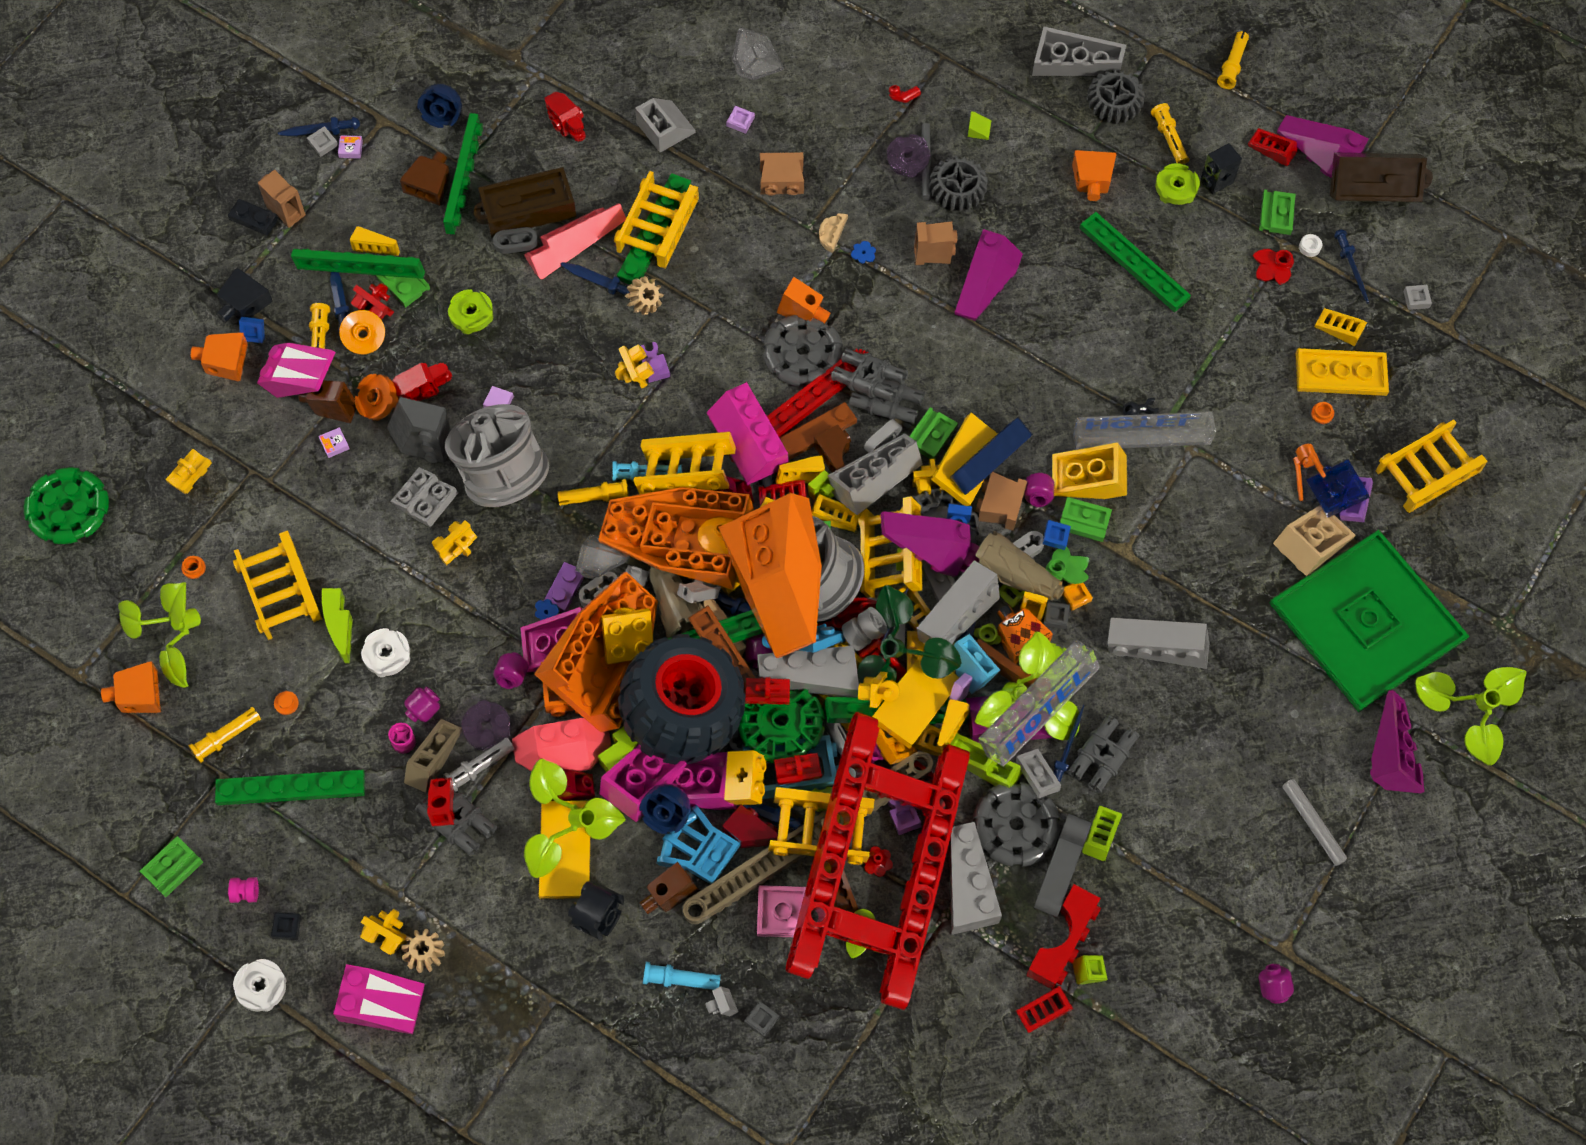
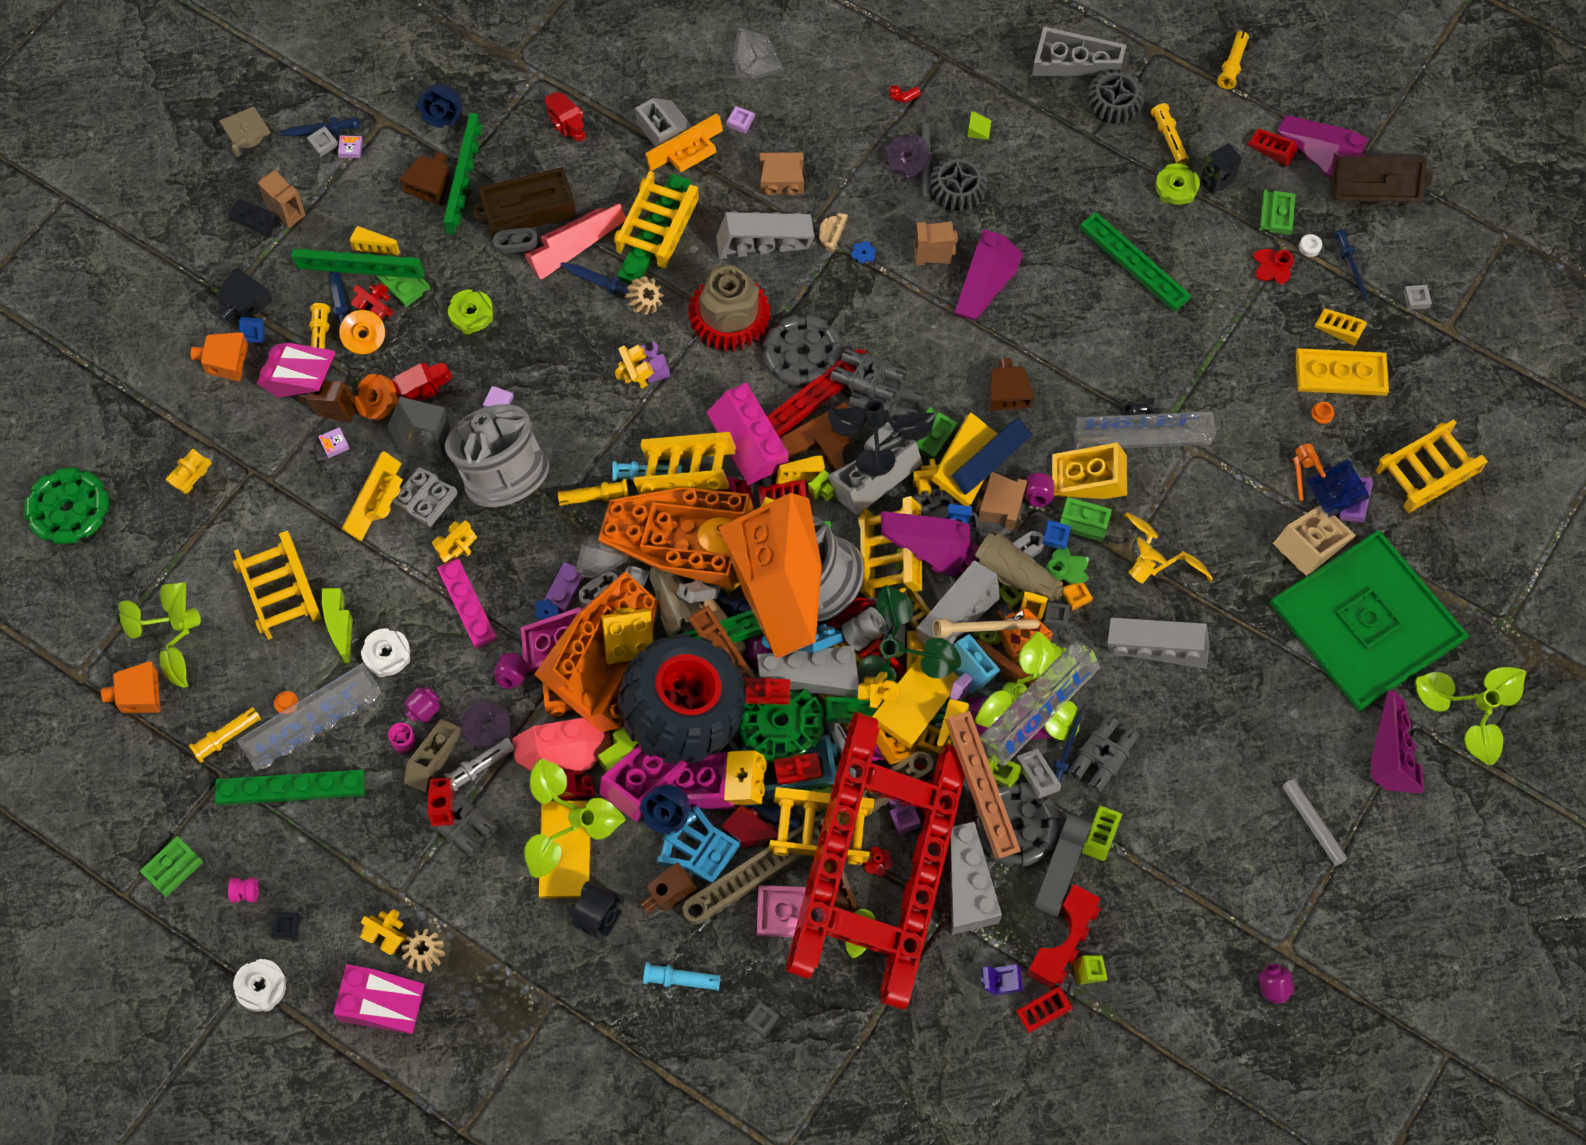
orange plate [181,556,206,579] -> none
light grey tile [705,986,738,1016] -> none
orange torso [777,277,831,326] -> none
yellow slope [811,494,860,532] -> none
orange torso [1072,150,1116,201] -> none
none -> dark tan hat [220,106,271,157]
none -> clear brick [236,663,382,771]
none -> yellow bracket [342,452,403,541]
none -> dark pink plate [437,558,497,649]
none -> light orange bracket [645,114,723,173]
none -> dark tan piece [688,264,770,352]
none -> light grey wedge [716,211,814,259]
none -> black plant [828,400,936,476]
none -> tan piece [933,618,1040,638]
none -> nougat plate [945,711,1021,860]
none -> dark purple bracket [981,964,1023,996]
none -> reddish brown torso [989,358,1034,411]
none -> yellow plant [1123,512,1213,584]

